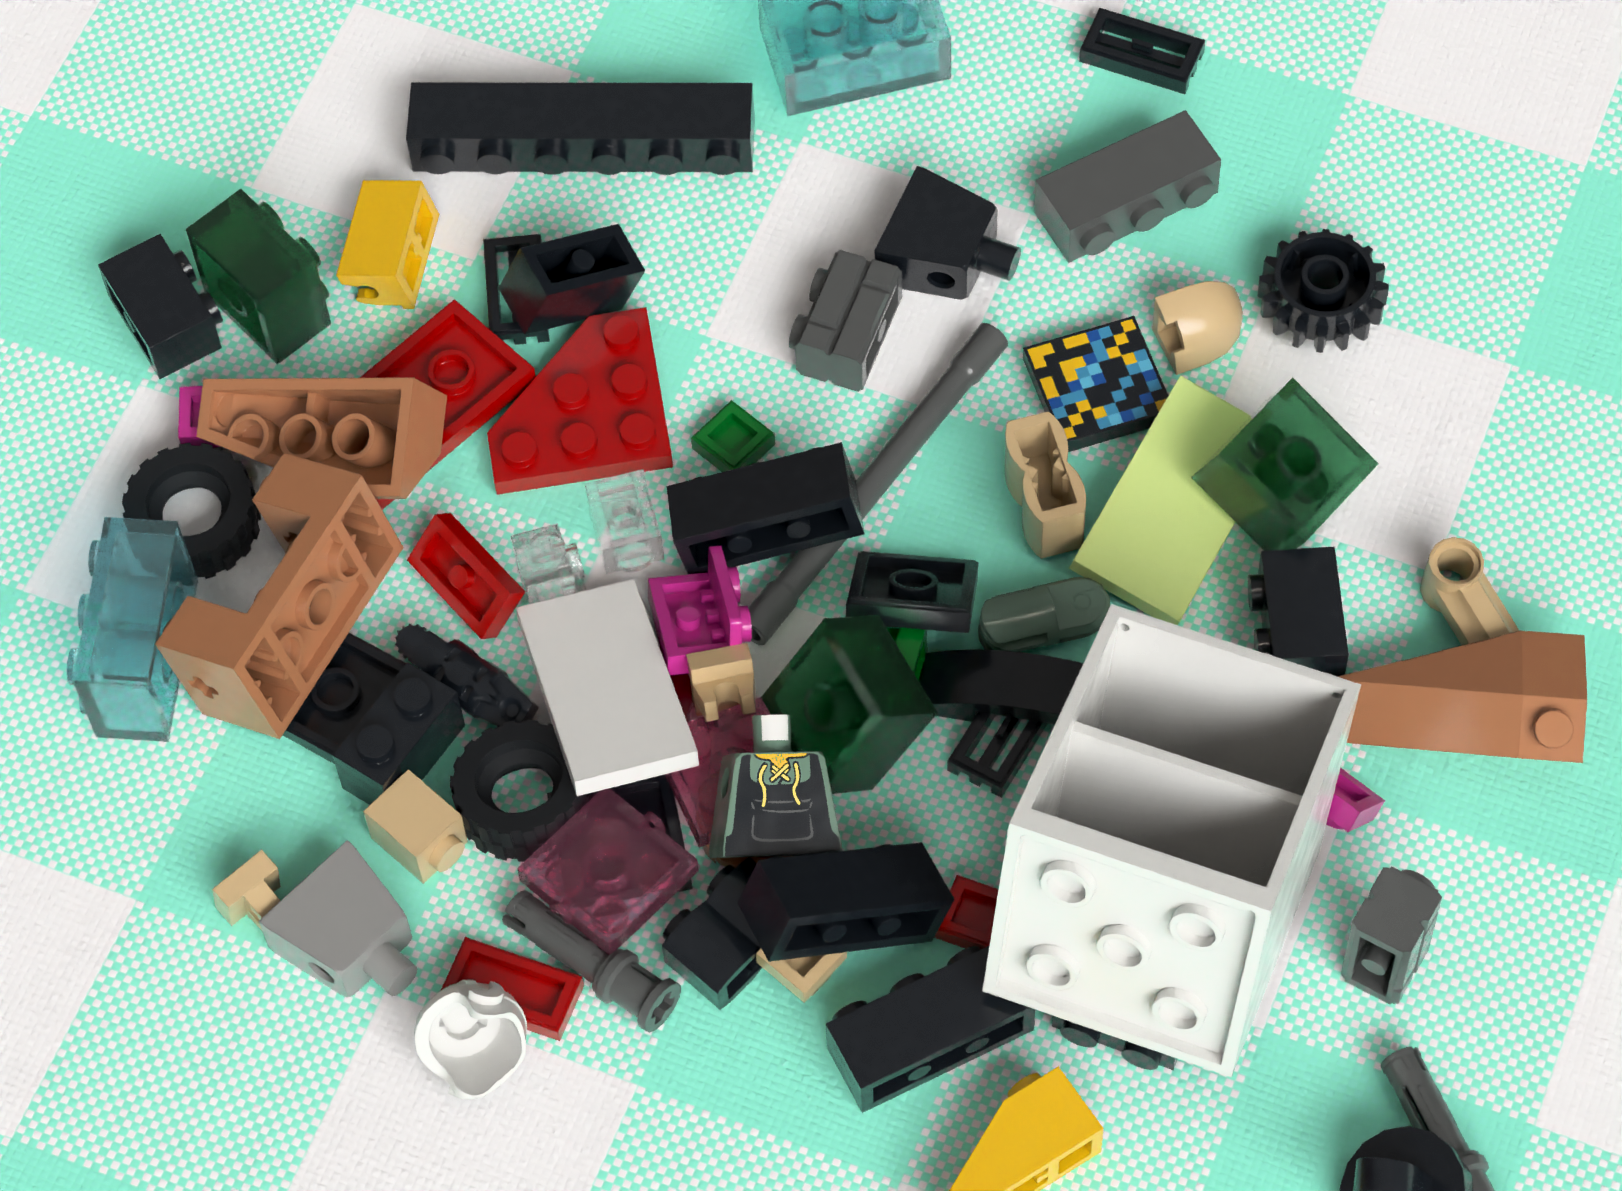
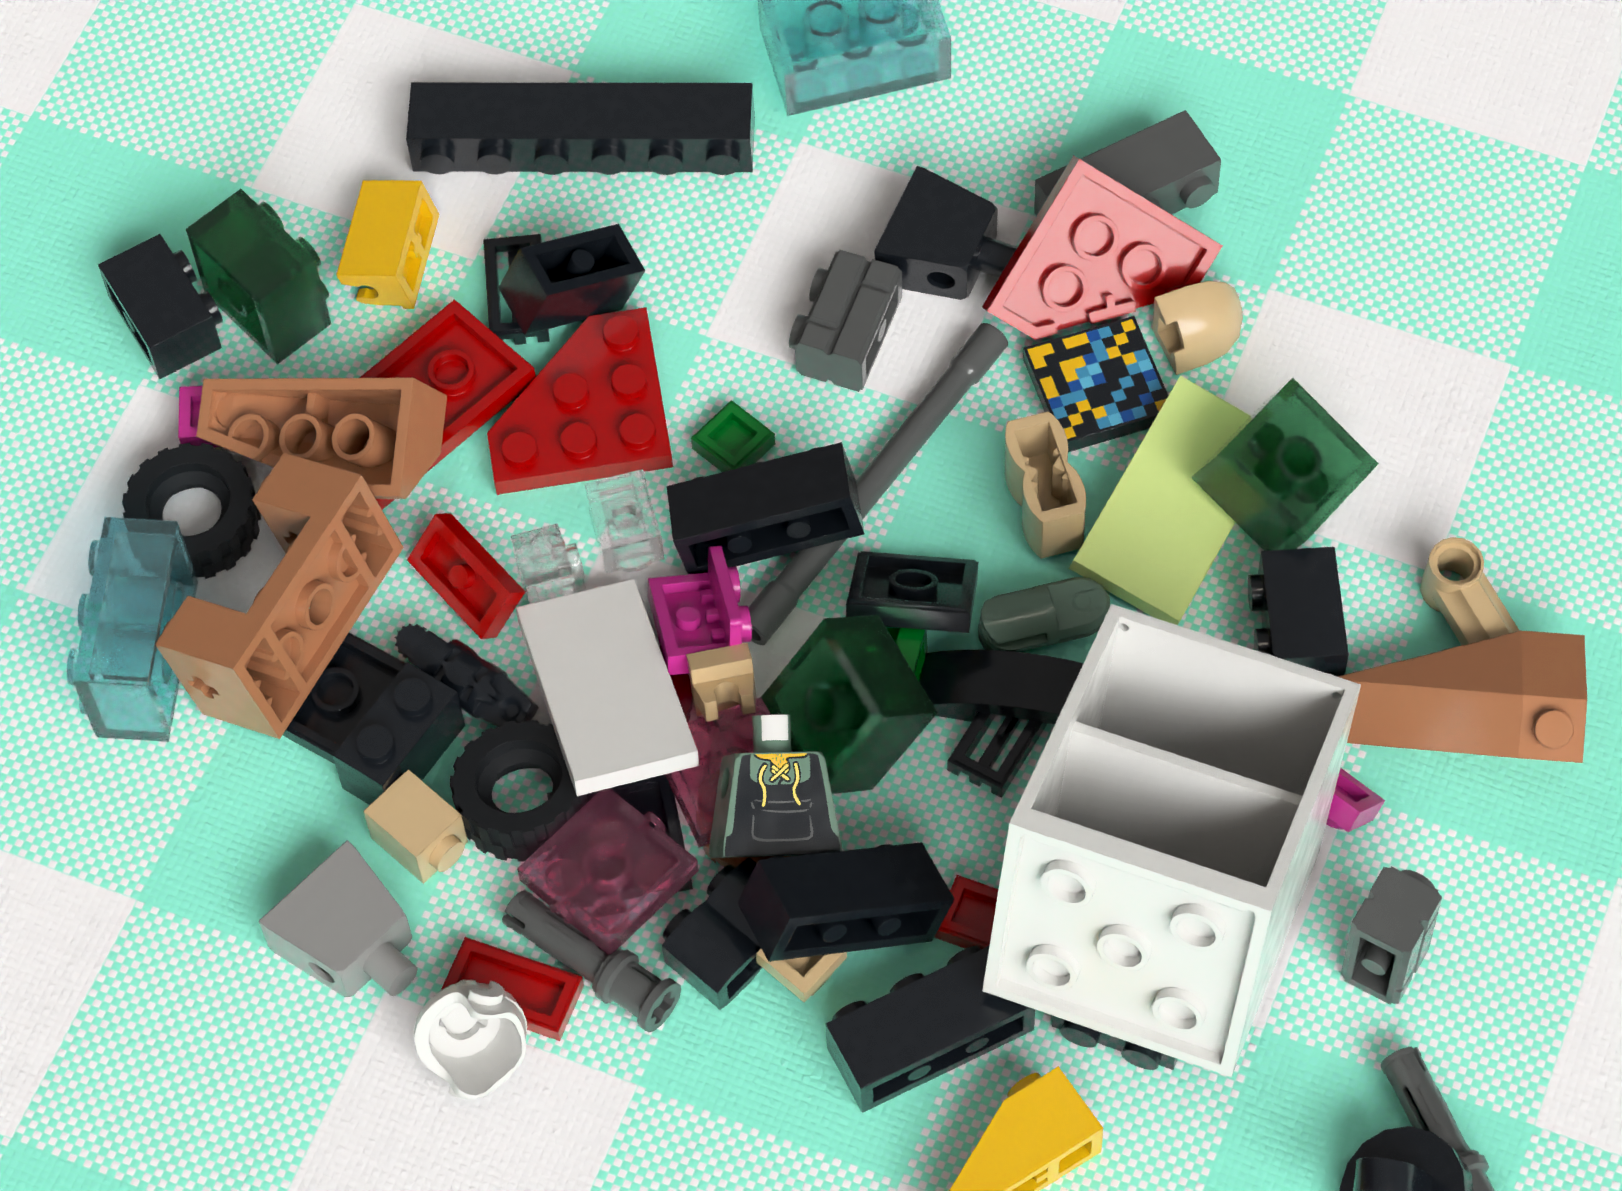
tan tile [212,849,281,930] -> none
black tile [1079,8,1205,94] -> none
black gear [1257,229,1389,353] -> none
none -> plate [982,155,1223,340]

